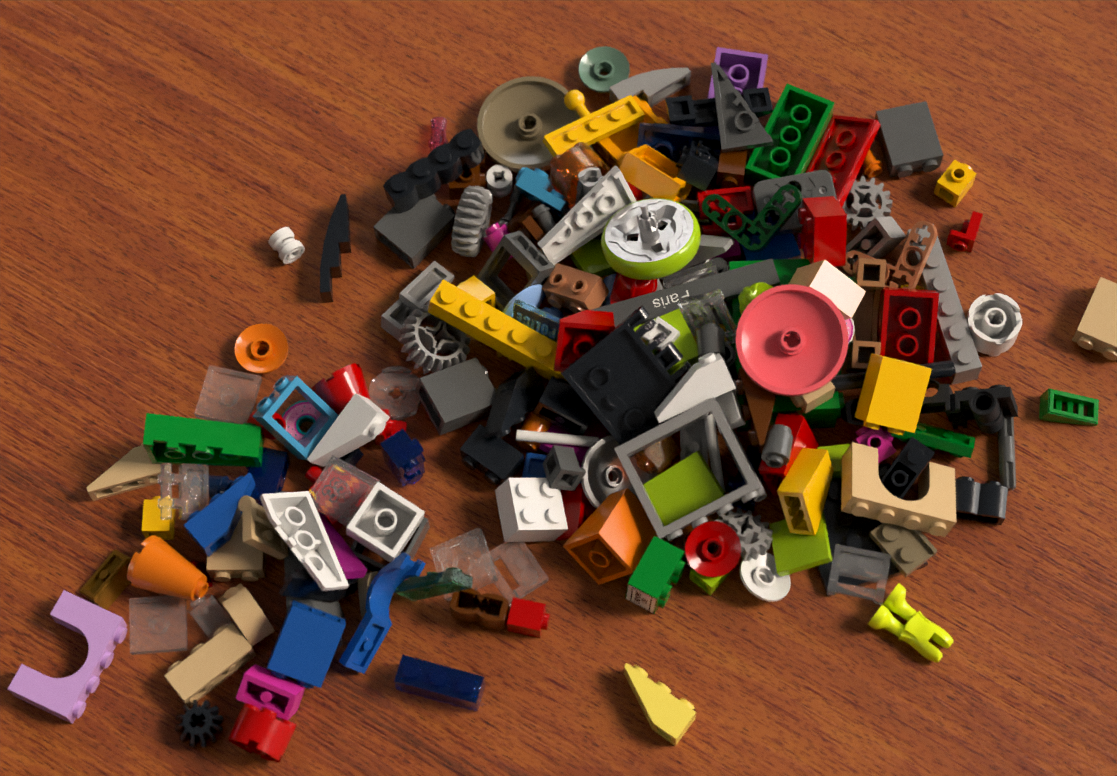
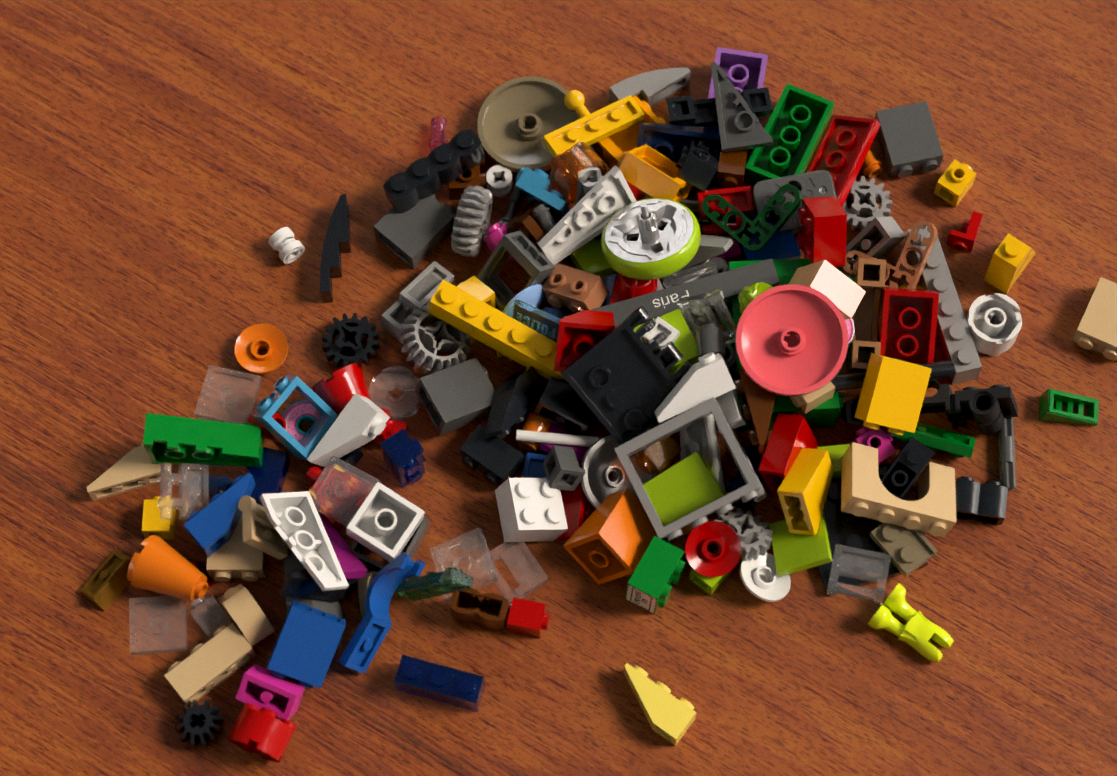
lavender arch [8,590,128,724] -> none
sand green dish [579,46,630,93] -> none
dark grey brick [761,424,793,468] -> none
none -> black gear [322,313,380,368]
none -> yellow slope [984,234,1035,294]

